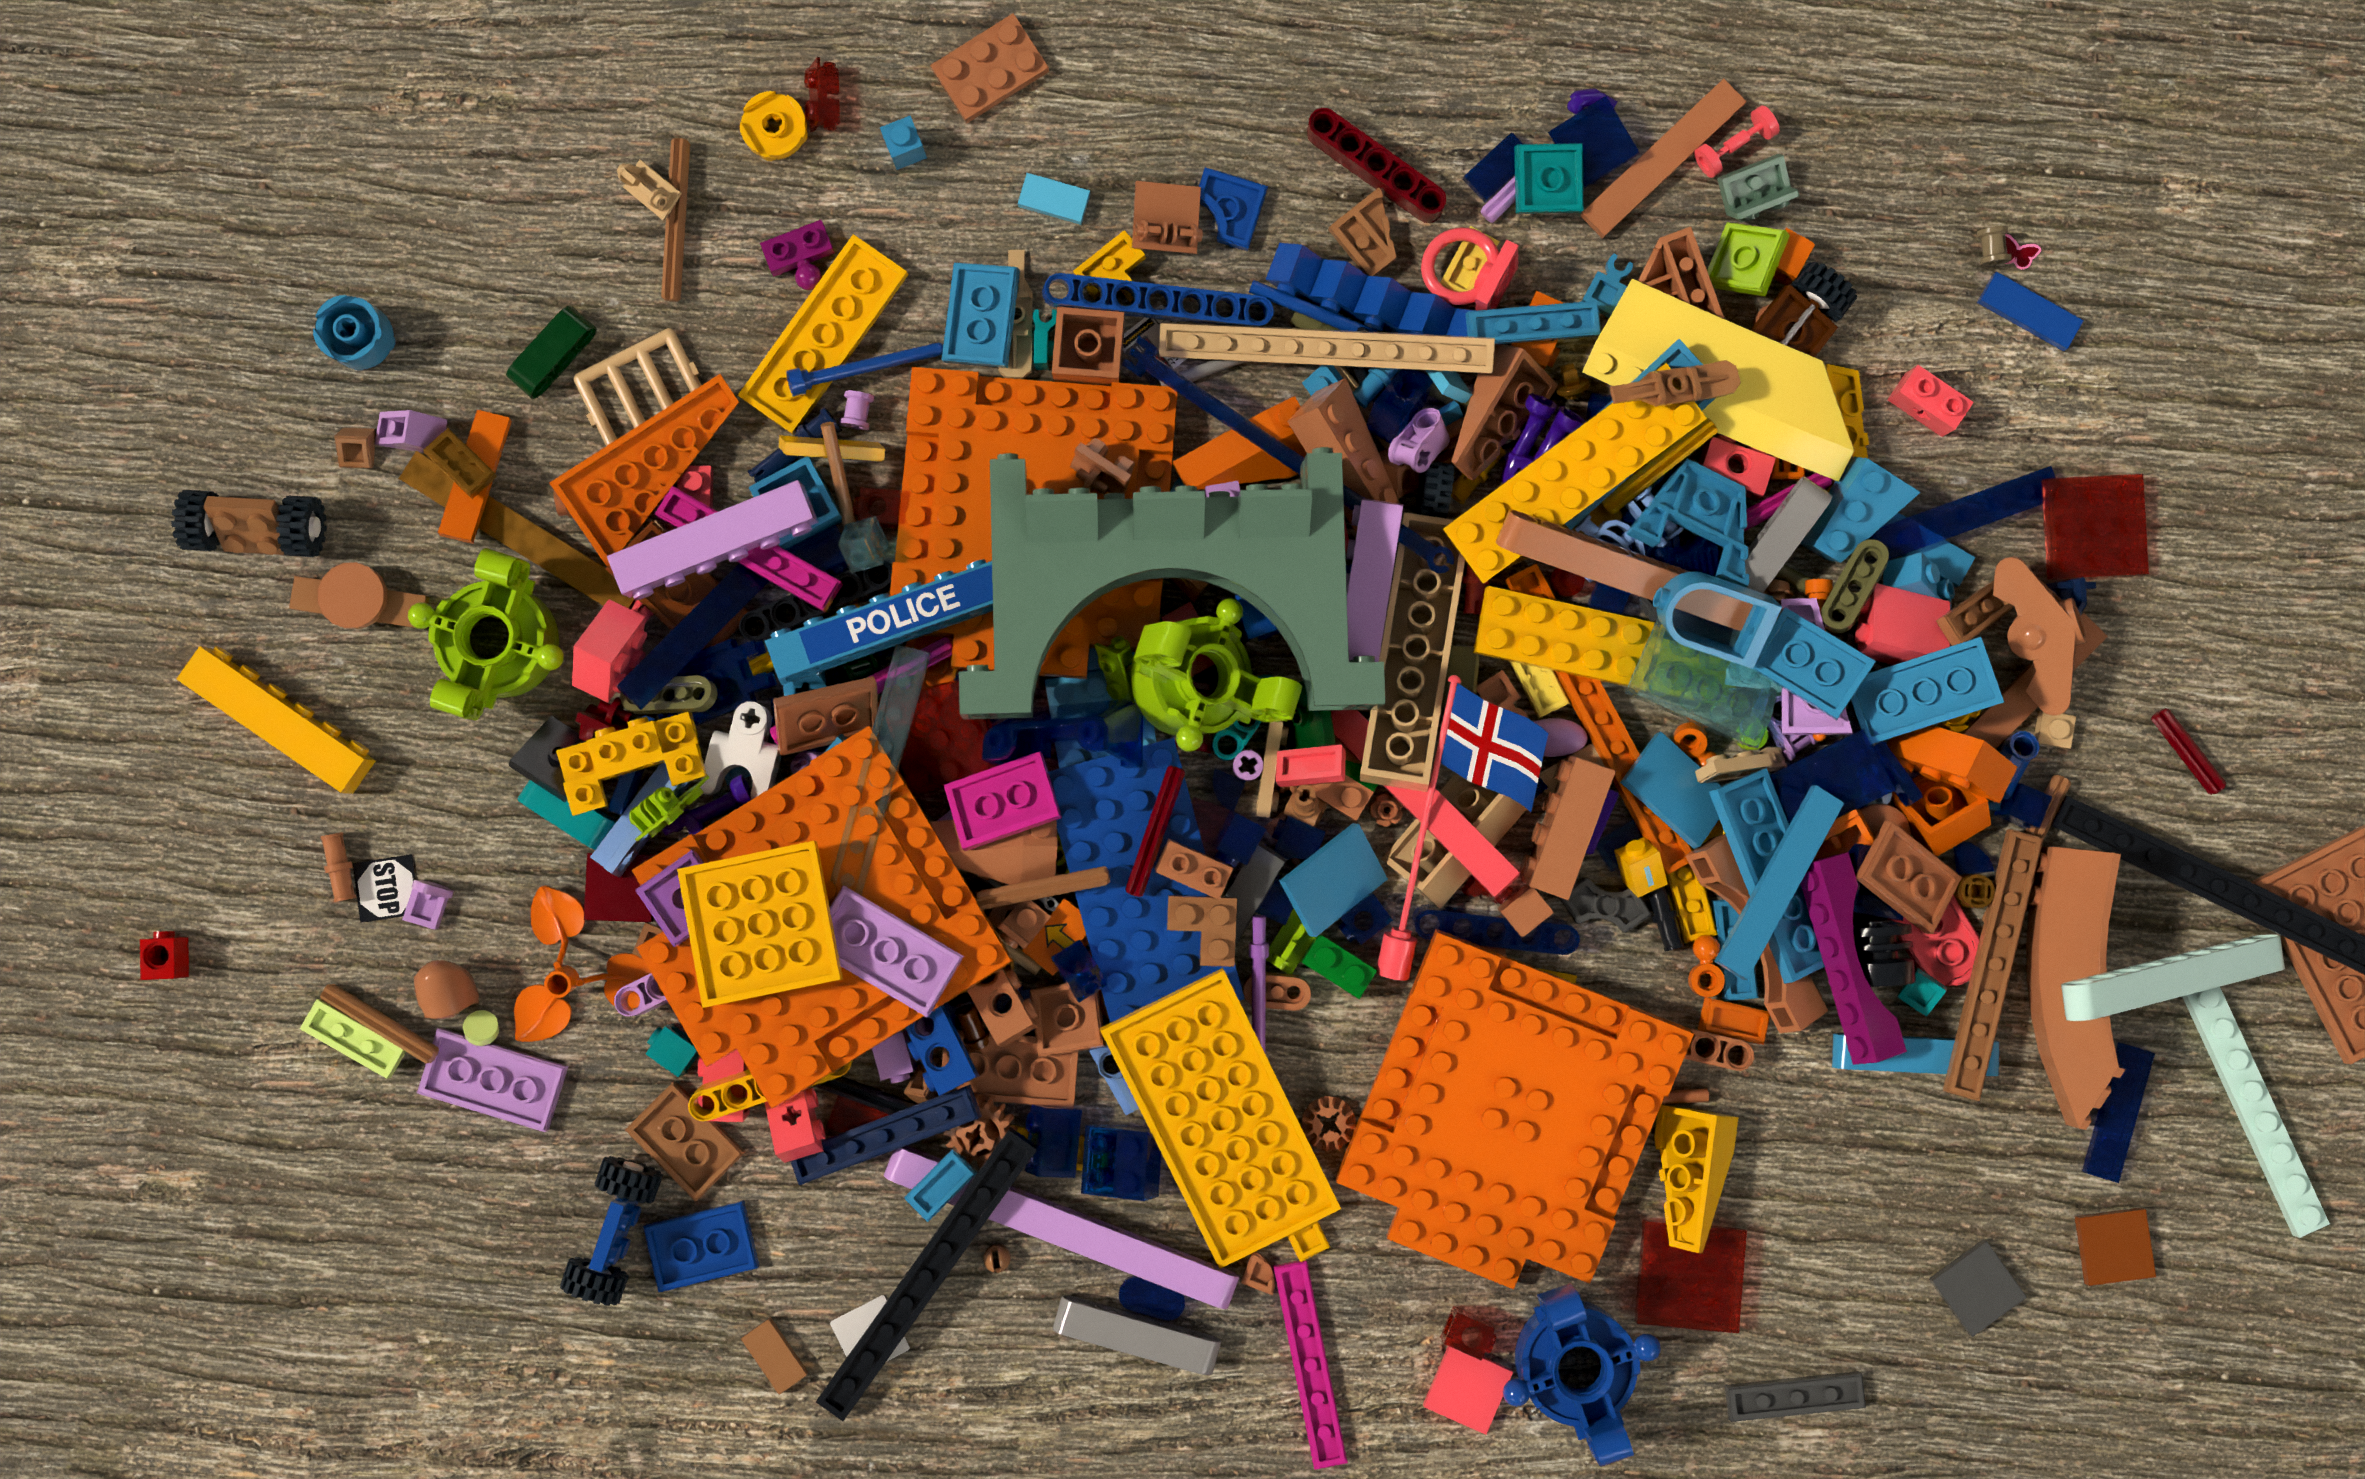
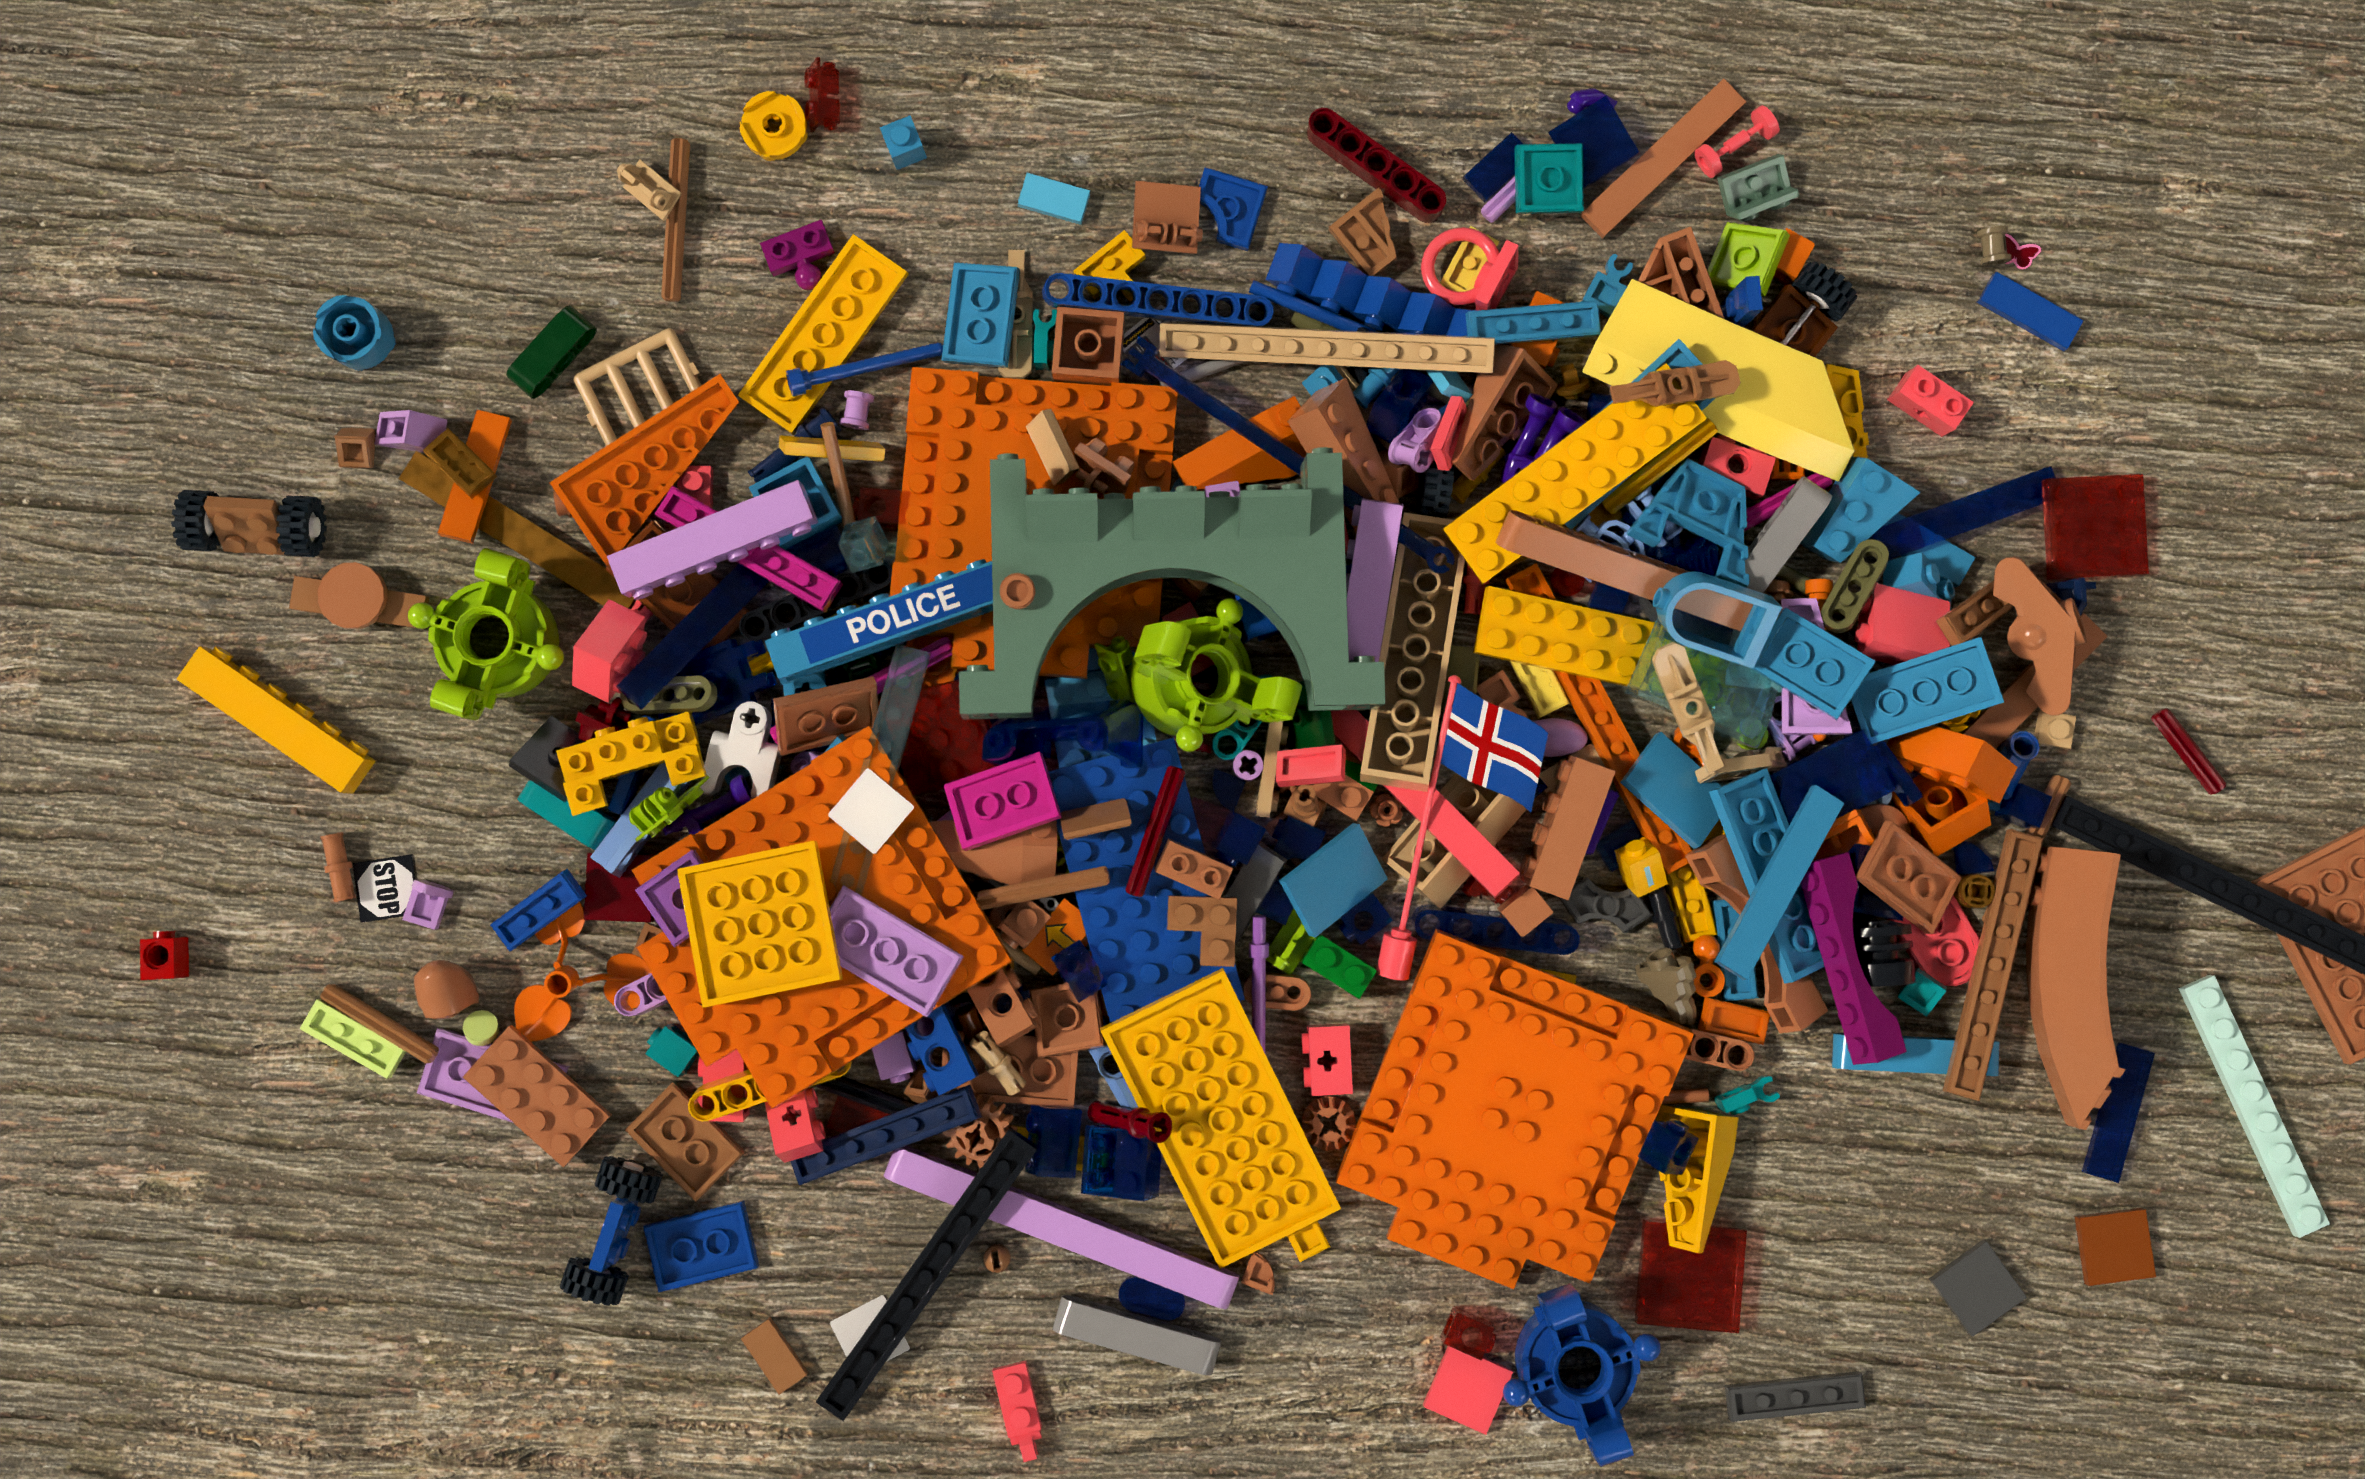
dark azure tile [904,1148,977,1222] -> none
nougat plate [930,13,1049,124] -> none
dark pink tile [1273,1260,1348,1470] -> none
light aqua beam [2061,934,2285,1021] -> none
none -> nougat plate [463,1025,612,1168]
none -> blue tile [490,869,587,952]
none -> white sticker [828,768,914,854]
none -> tan pin [970,1031,1026,1095]
none -> coral hinge [992,1360,1042,1462]
none -> nougat tile [1000,573,1036,610]
none -> tan tile [1026,409,1079,486]
none -> medium nougat slope [1060,798,1132,840]
none -> dark red pin [1087,1101,1172,1143]
none -> coral brick [1301,1023,1353,1096]
none -> coral tile [1430,396,1467,471]
none -> dark tan rock [1635,948,1696,1026]
none -> clear blue brick [1638,1118,1699,1175]
none -> tan piece [1652,642,1724,773]
none -> teal plate [1714,1075,1780,1115]
none -> blue plate [1720,276,1763,327]

